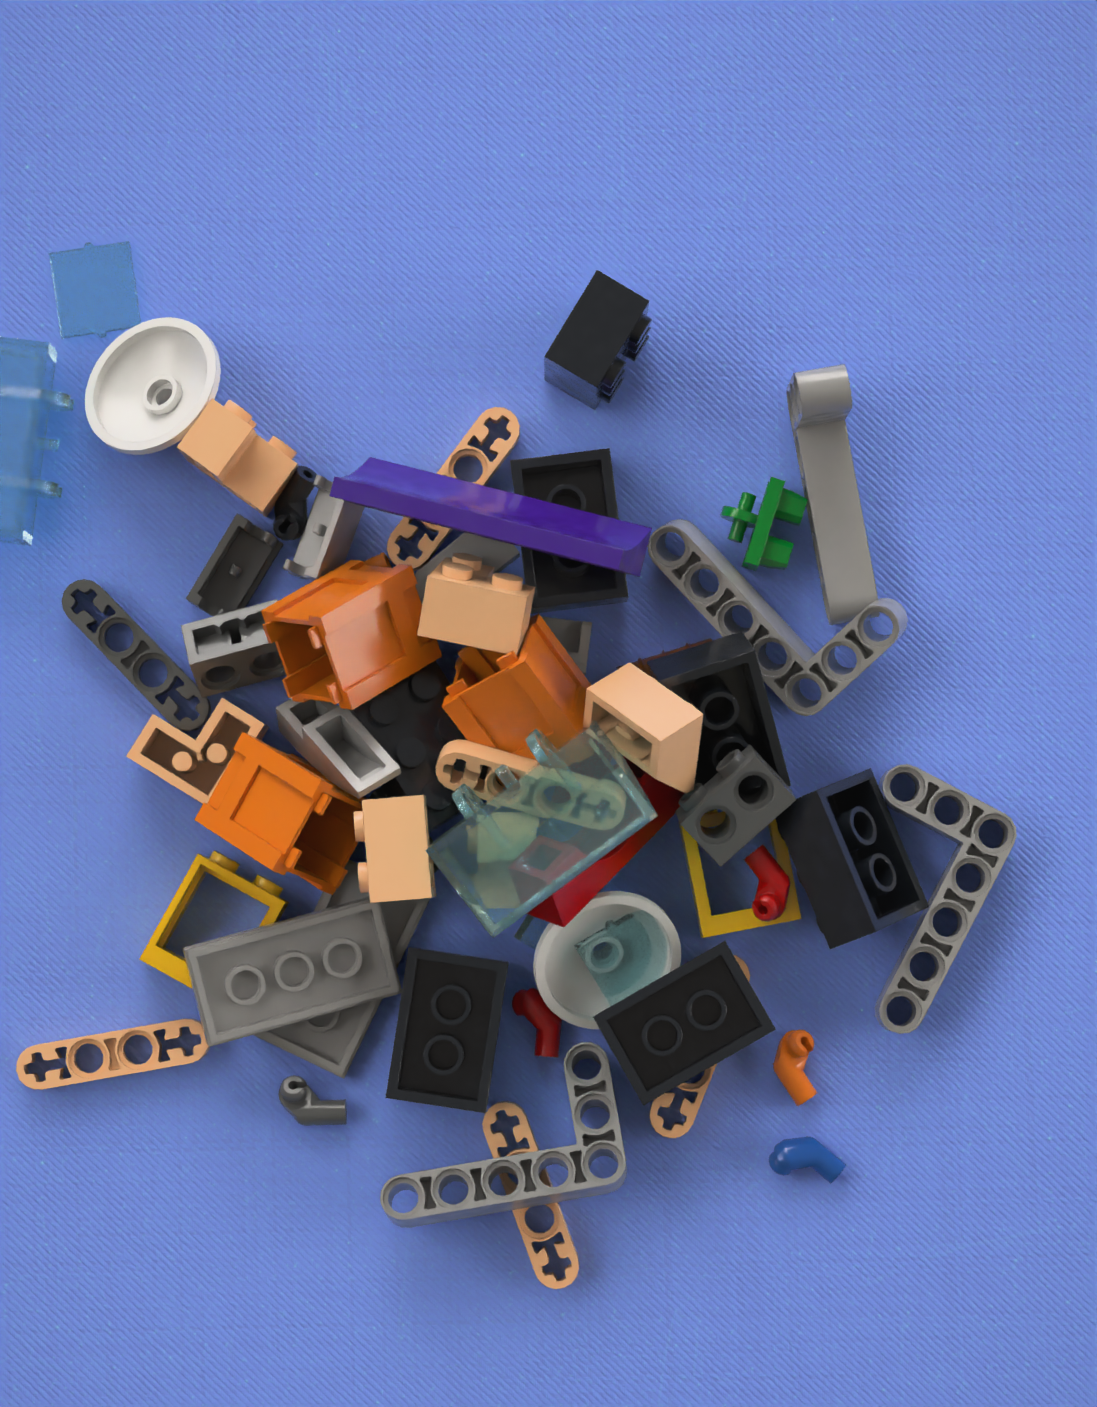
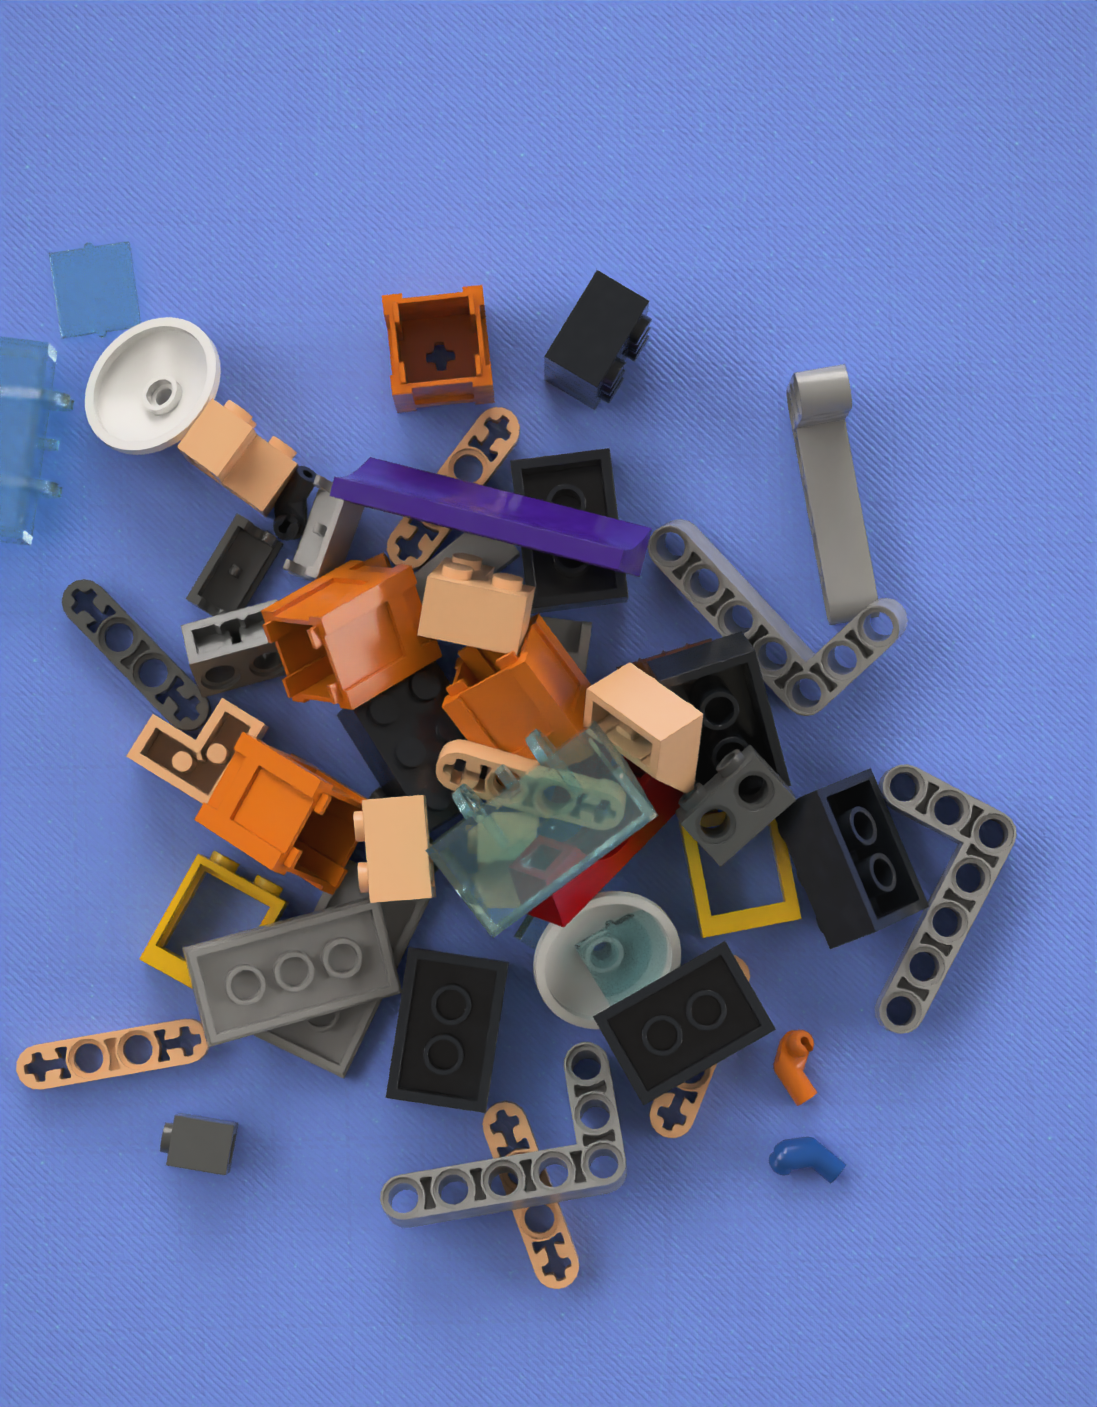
light grey slope [276,698,401,799] -> none
dark grey arm [278,1075,347,1126] -> none
red arm [512,988,562,1057] -> none
green hips [720,477,808,571] -> none
red arm [743,844,791,922] -> none
none -> dark grey brick [160,1113,238,1175]
none -> orange container [382,285,495,413]

